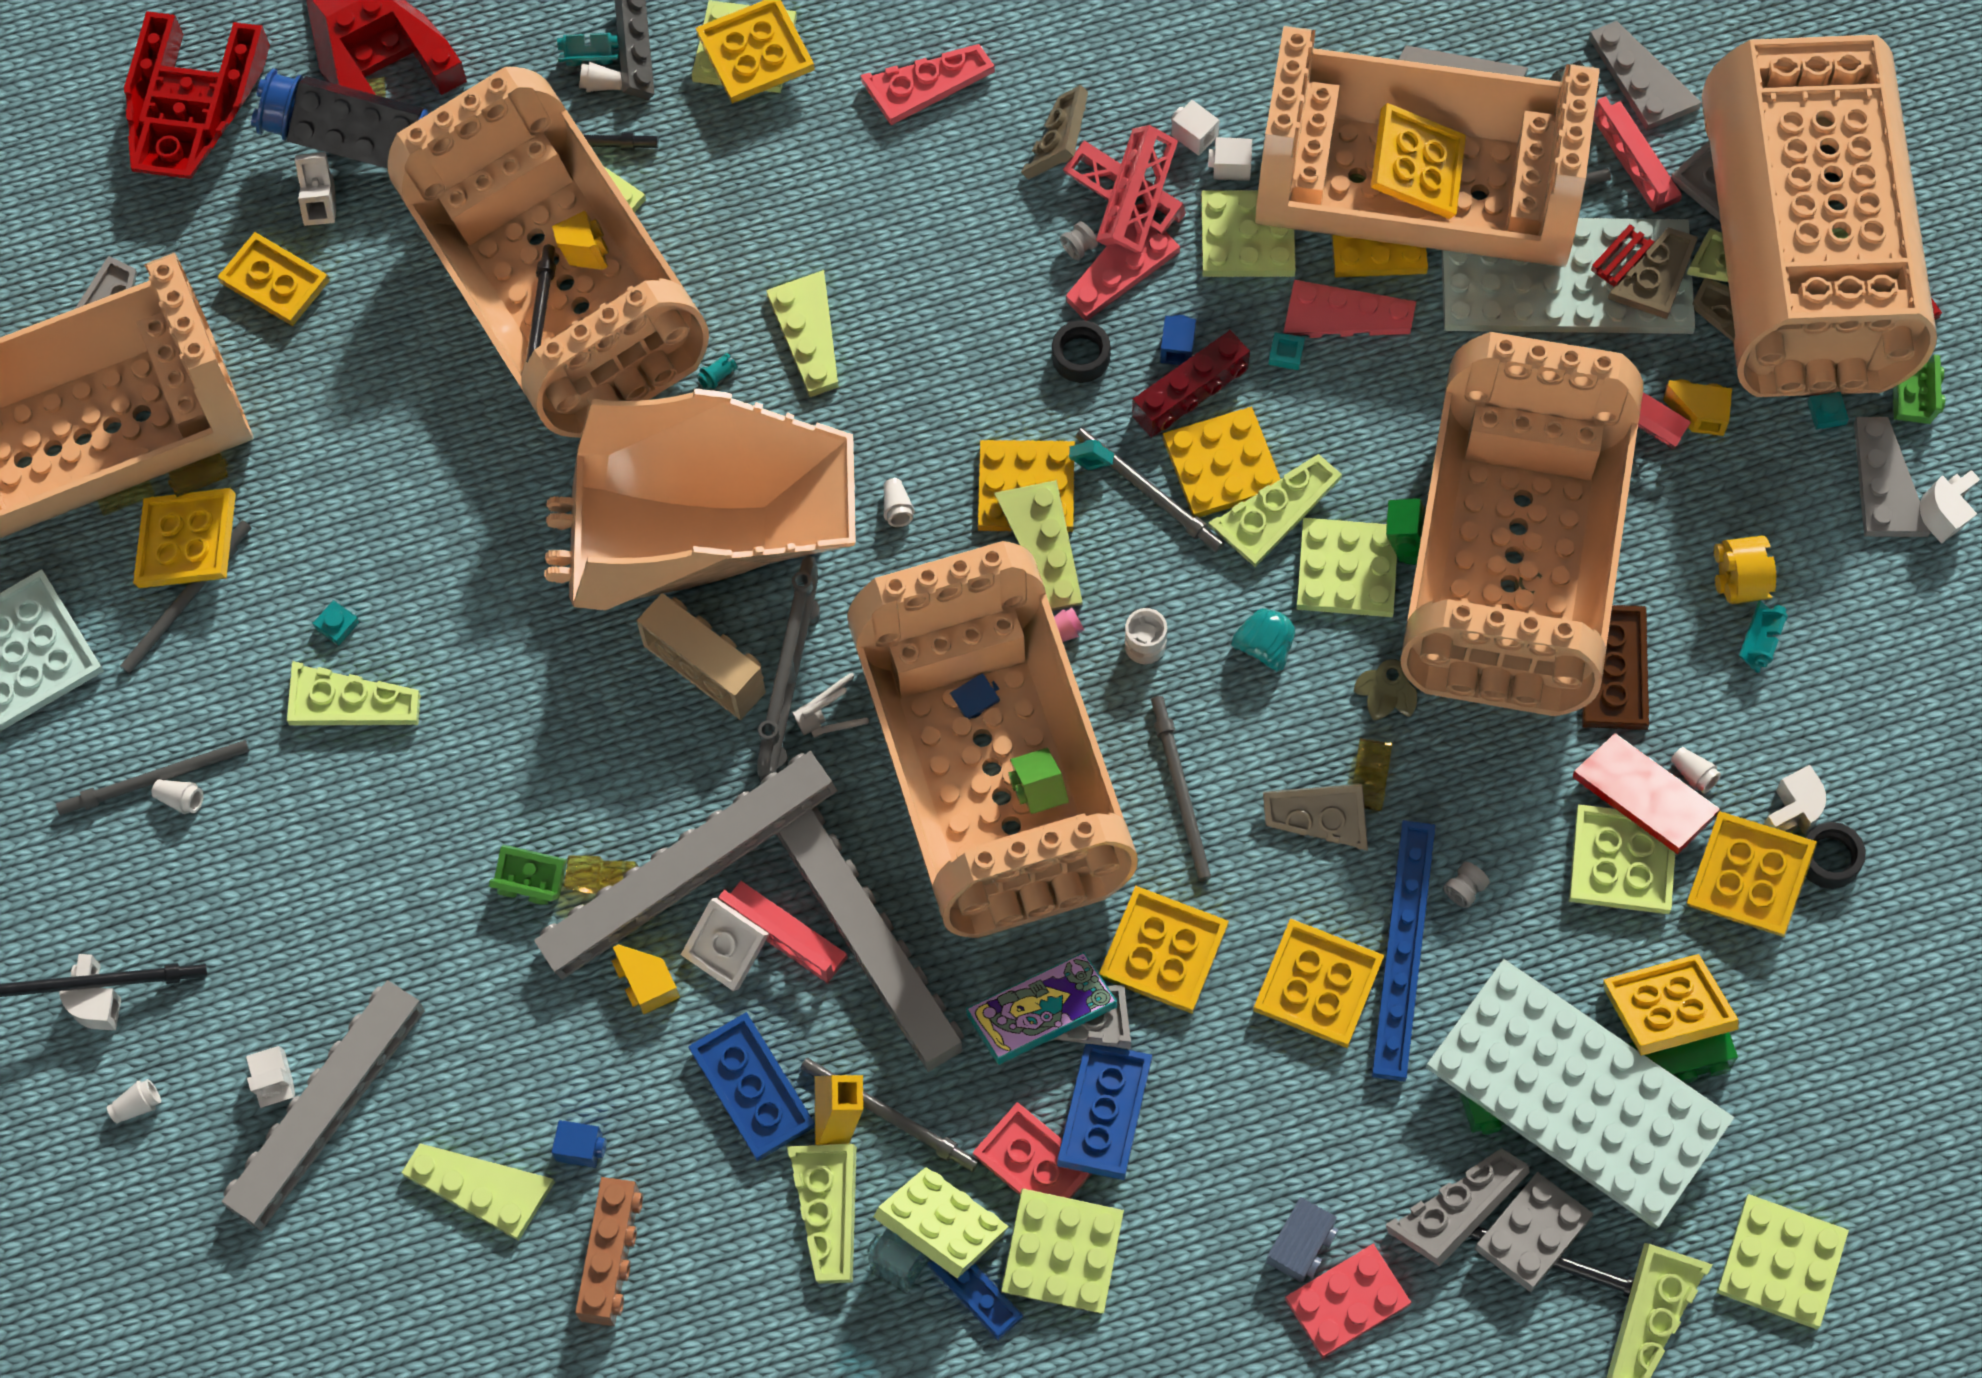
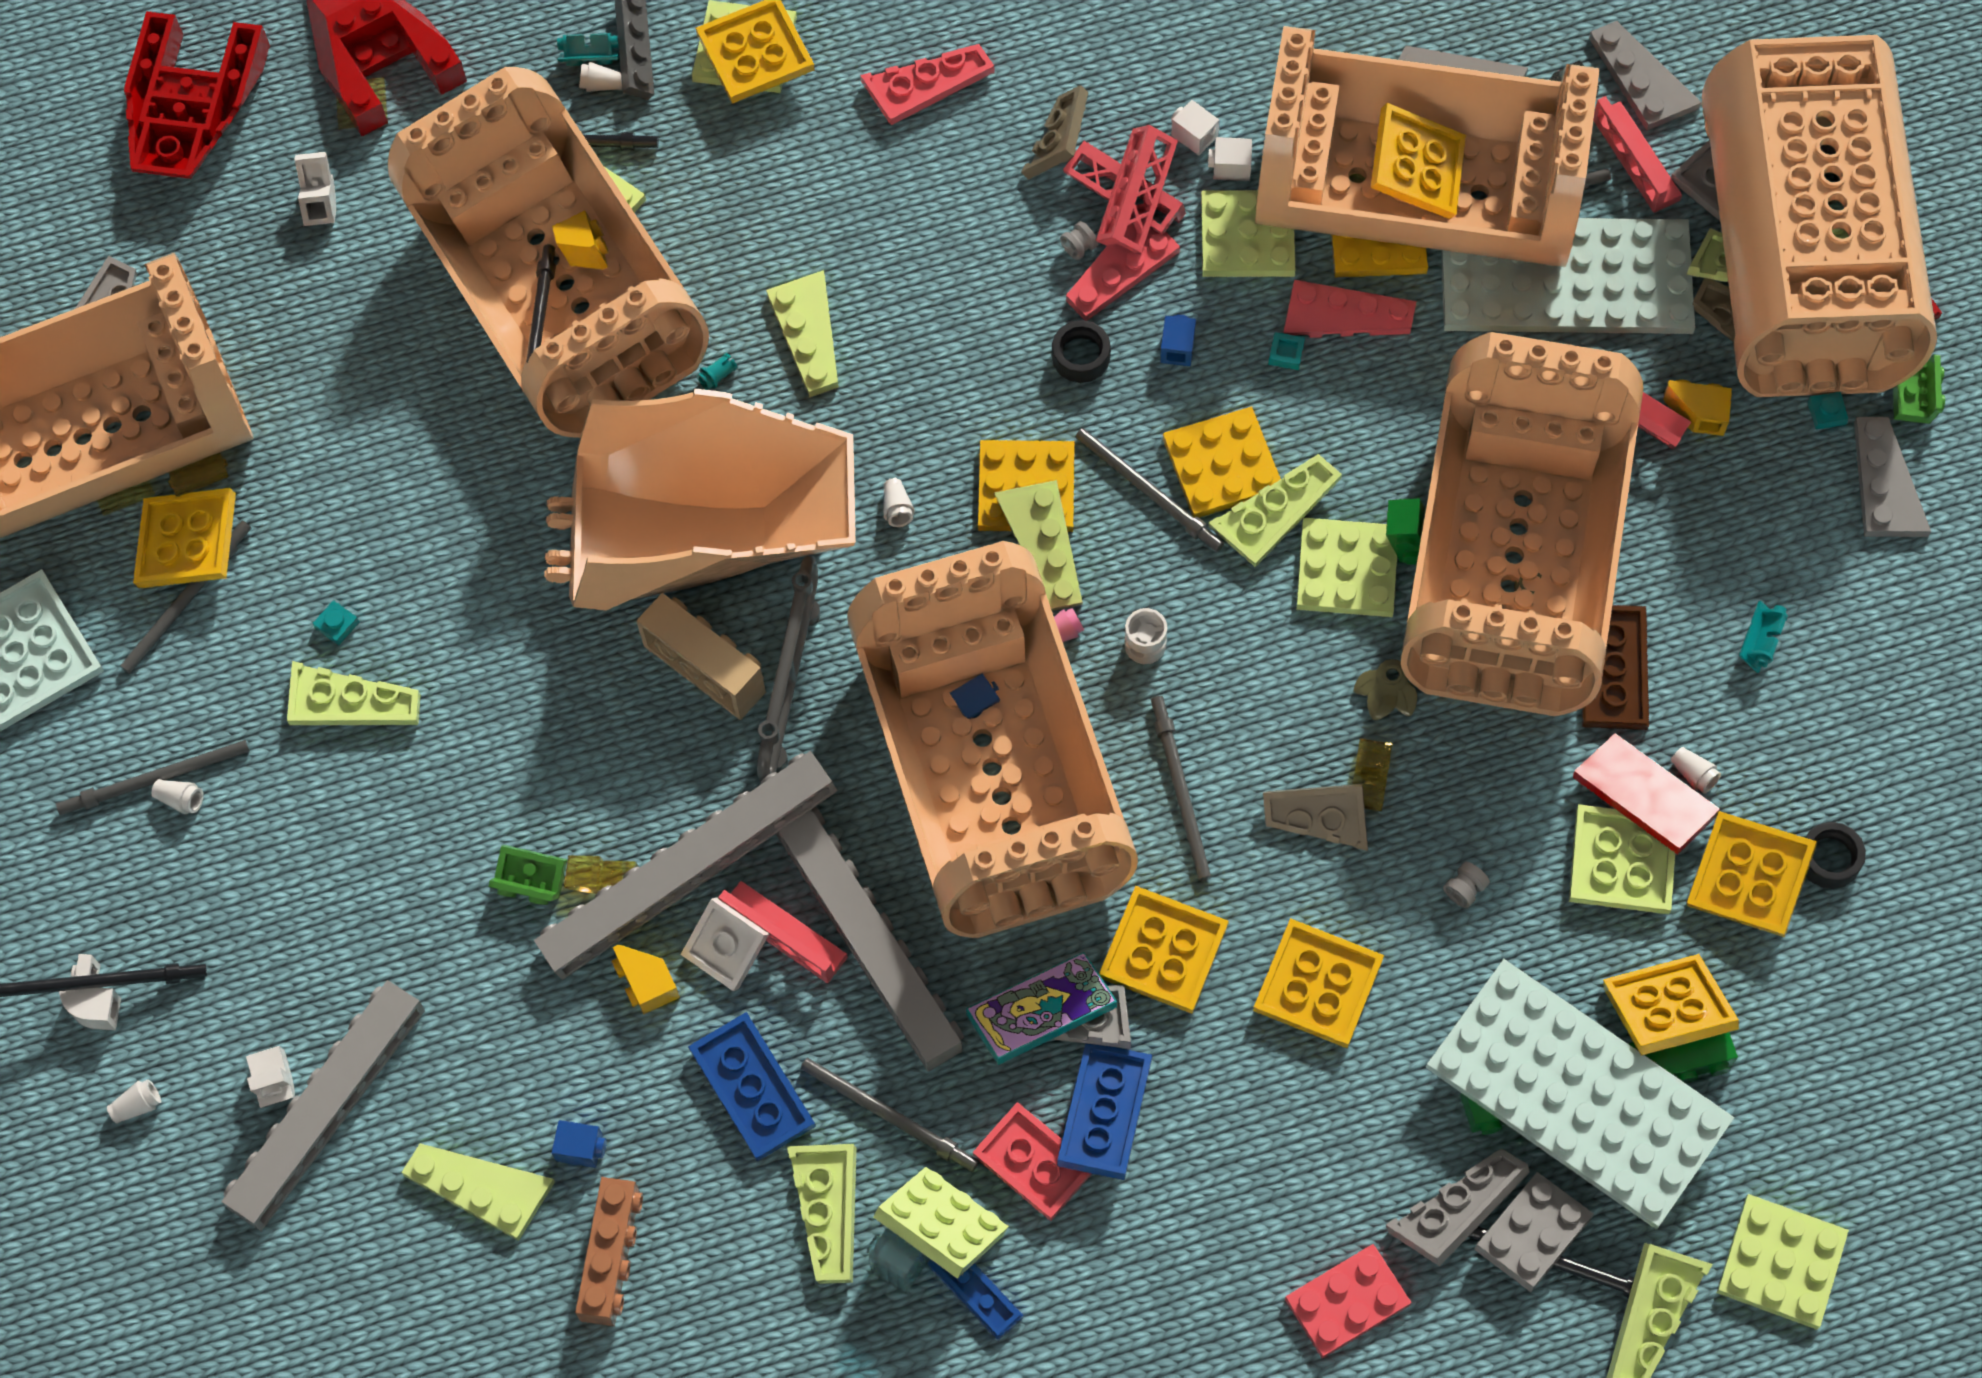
yellow plate [217,232,330,326] -> none
black brick [251,68,428,169] -> none
white plant [792,673,869,738] -> none
yellow slope [815,1075,863,1145] -> none
yellowish green plate [1001,1188,1124,1314] -> none
bright green brick [1008,748,1069,814] -> none
teal plate [1068,440,1114,471] -> none
dark red brick [1132,330,1250,438] -> none
teal hair [1231,608,1295,672] -> none
sand blue brick [1266,1197,1339,1283] -> none
blue plate [1372,820,1436,1082] -> none
red tile [1591,224,1655,287] -> none
dark tan wing [1608,227,1698,319] -> none
yellow brick [1714,535,1776,604] -> none
white brick [1763,765,1826,834] -> none
white brick [1920,470,1980,544] -> none

